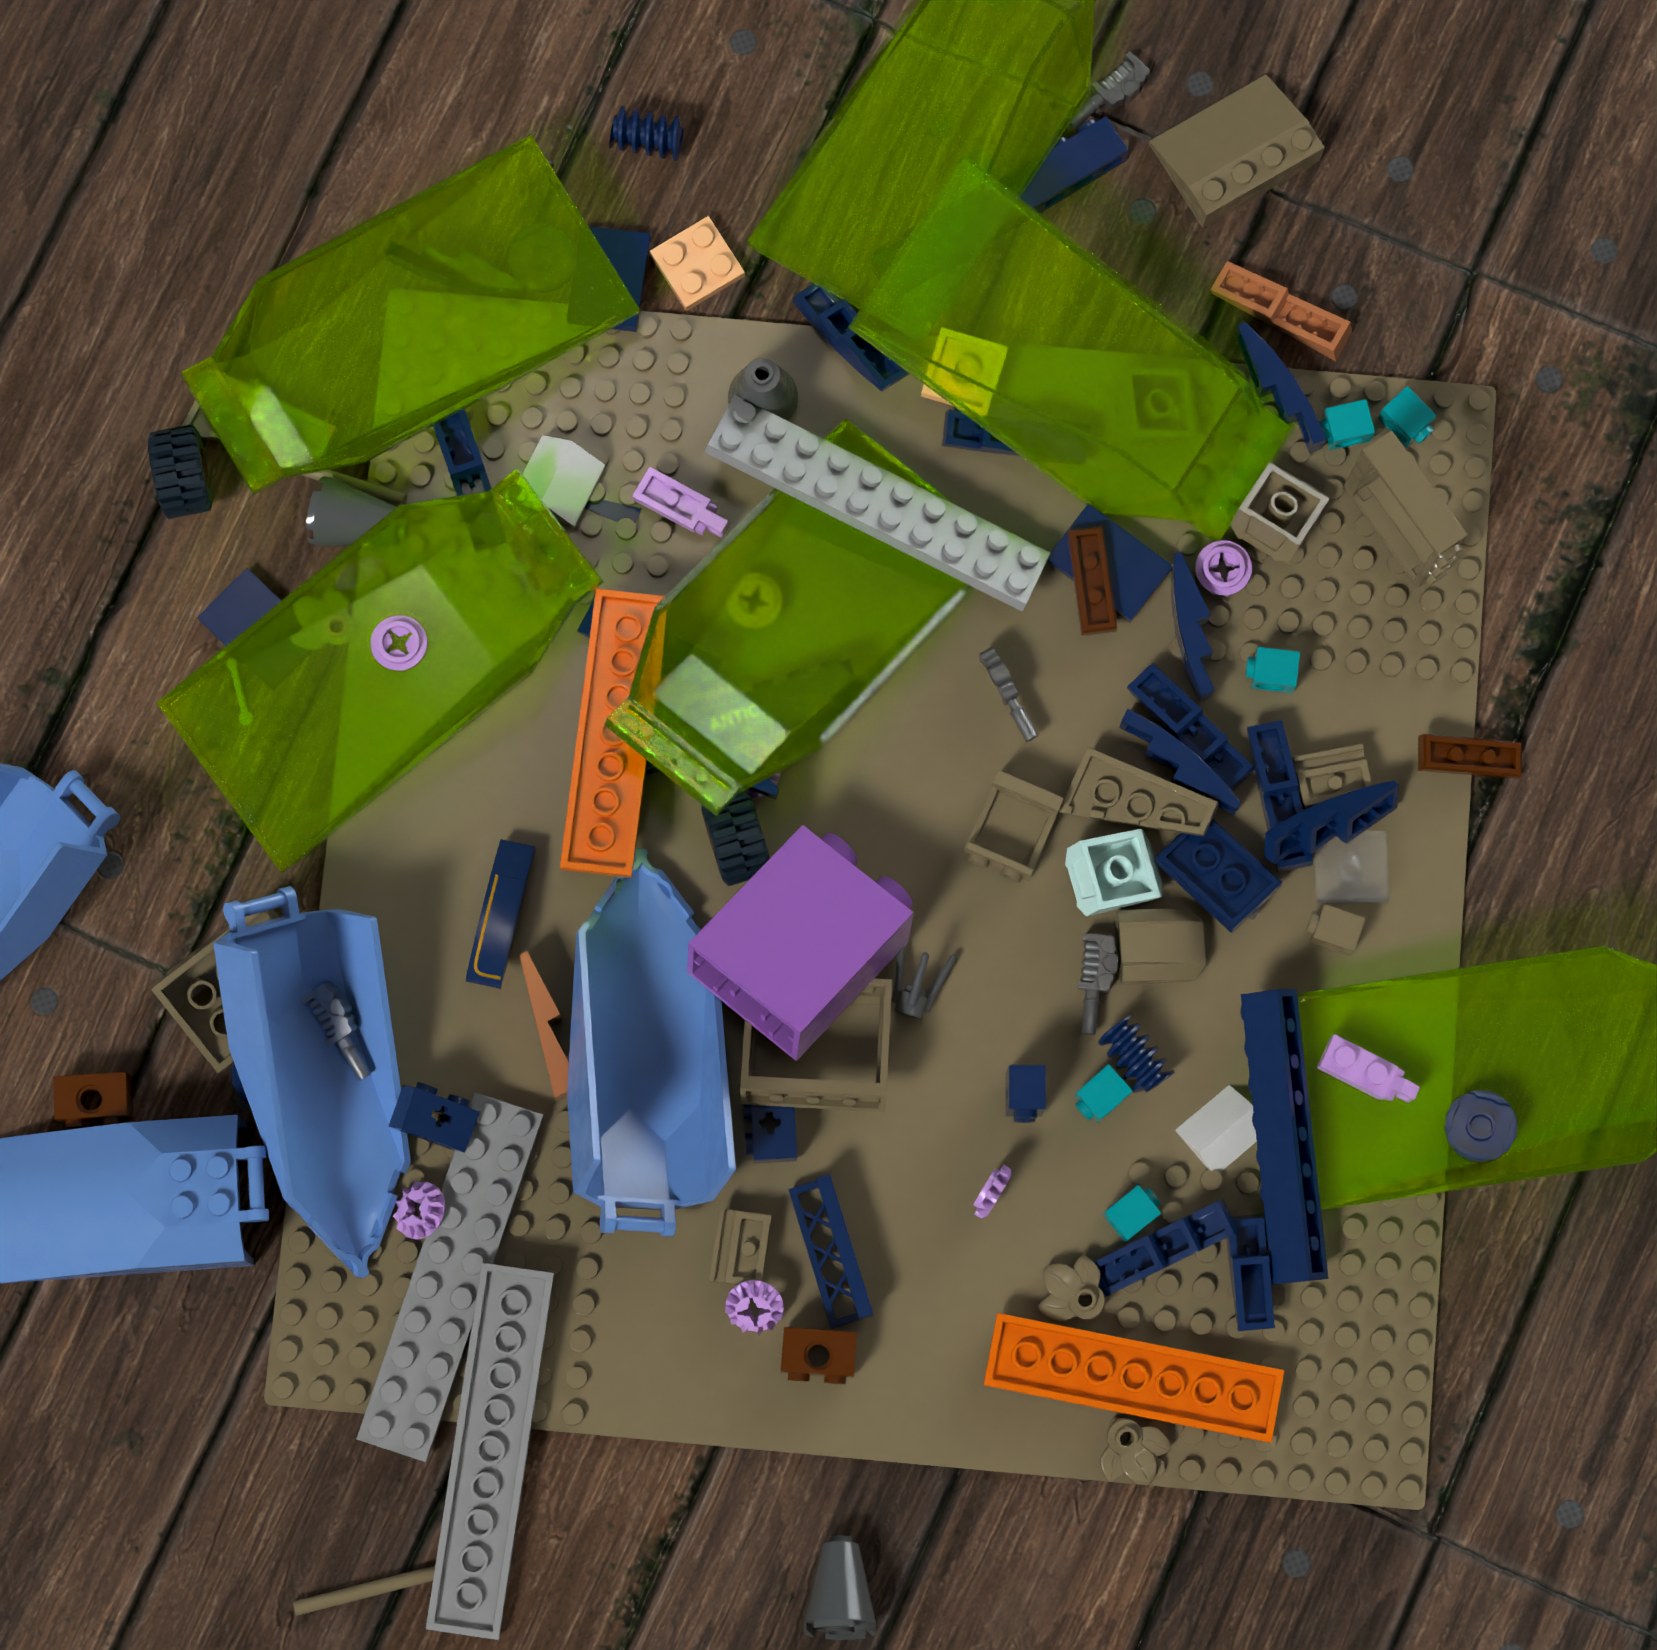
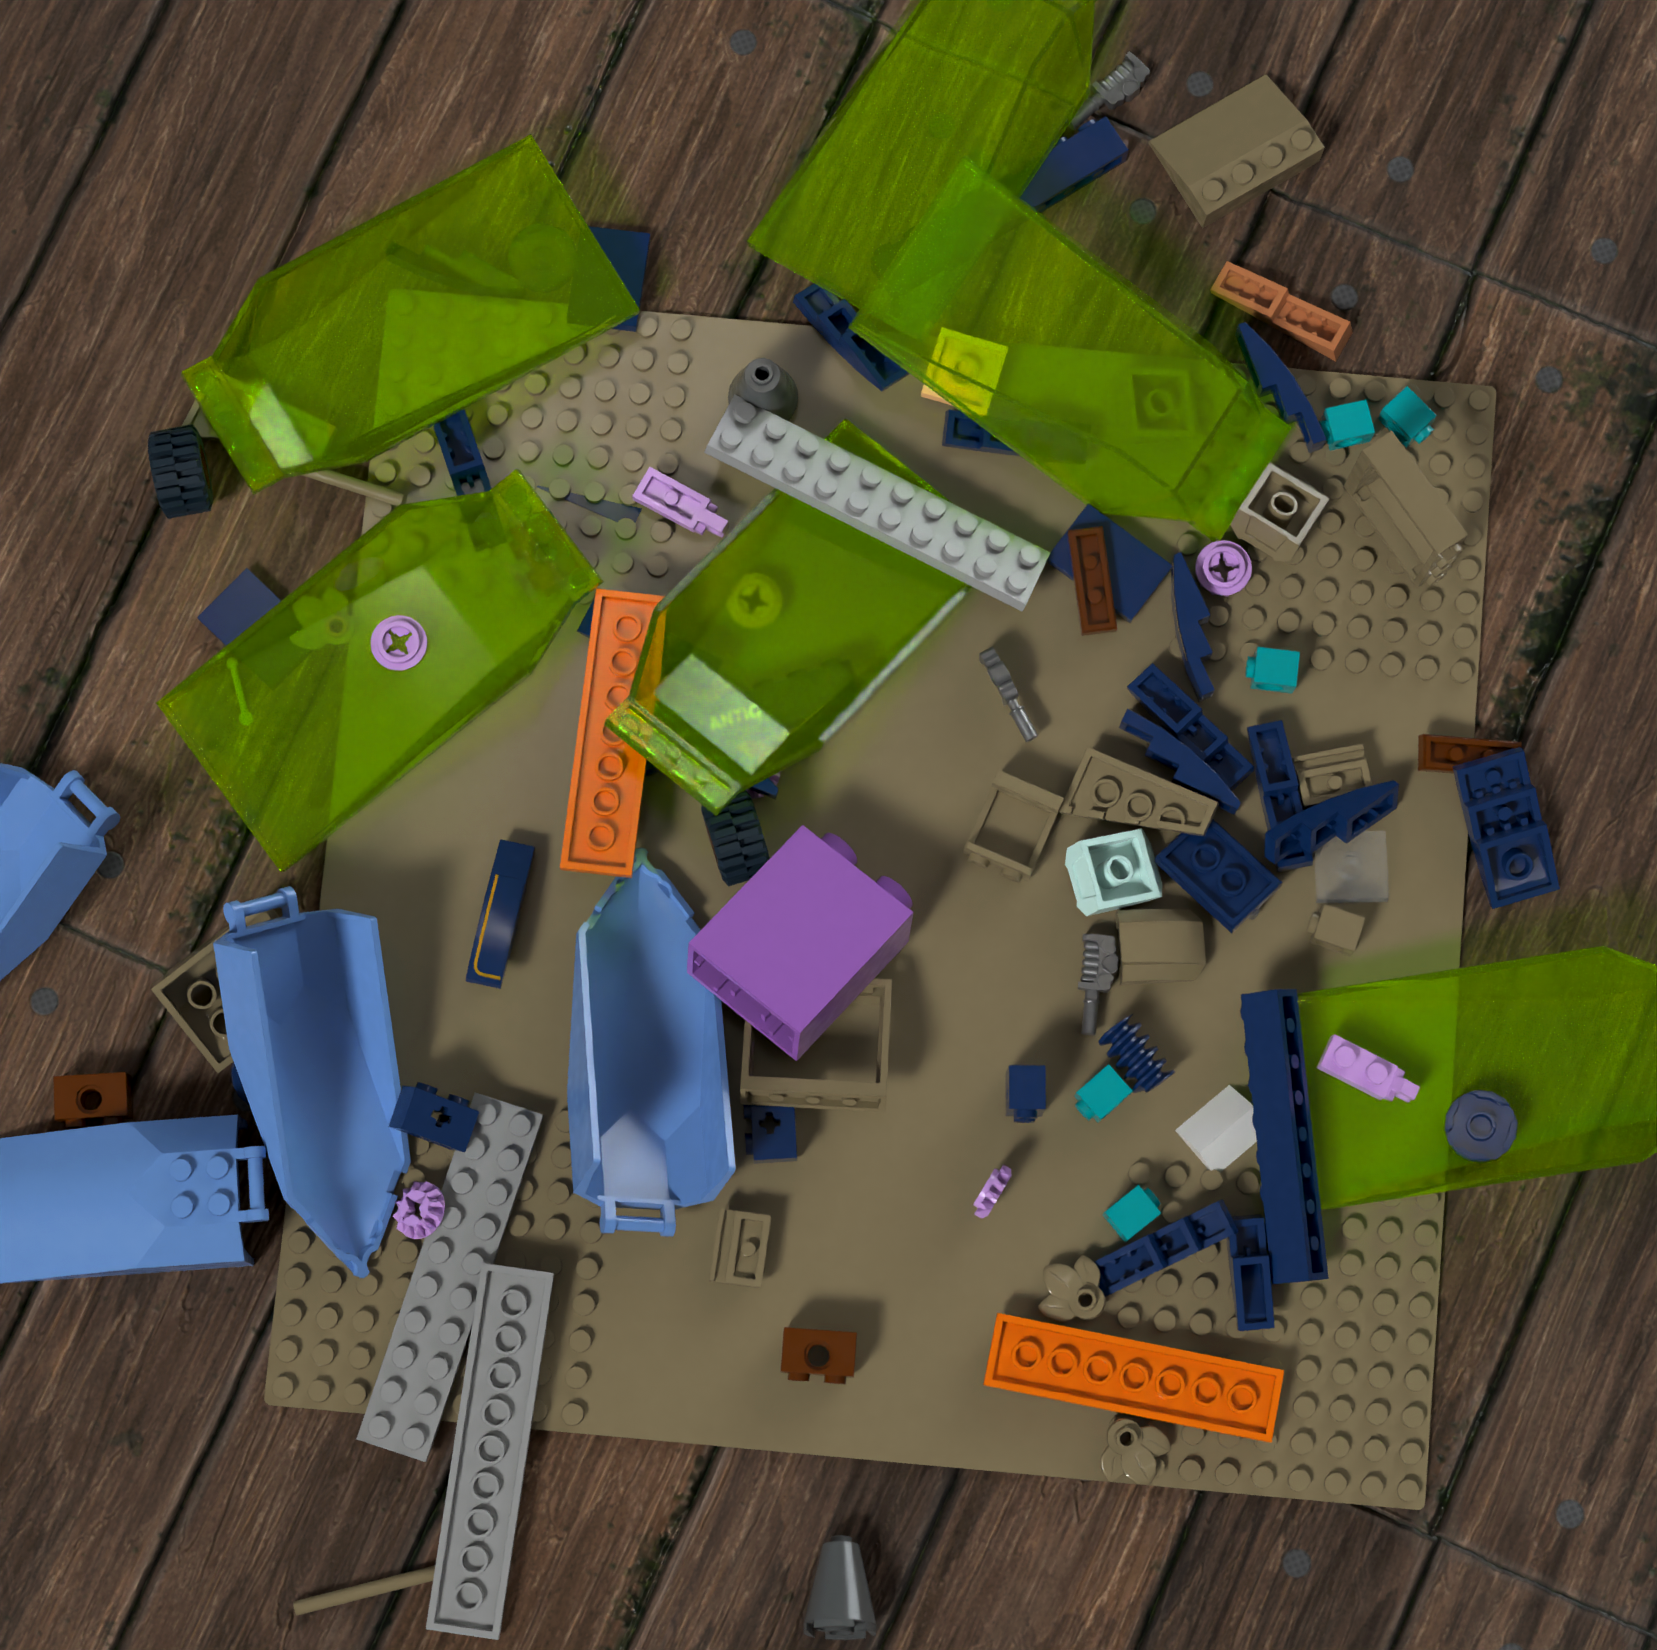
flat silver piece [300,982,371,1081] -> none
dark grey cone [306,476,409,547] -> none
slope [511,435,605,528] -> none
nougat slope [519,951,569,1102] -> none
dark blue piece [609,106,684,161] -> none
light nougat plate [650,216,745,311] -> none
lavender gear [725,1280,784,1335] -> none
dark blue fence [788,1174,873,1329] -> none
dark grey plant [891,946,956,1019] -> none
none -> dark blue slope [1452,747,1560,909]

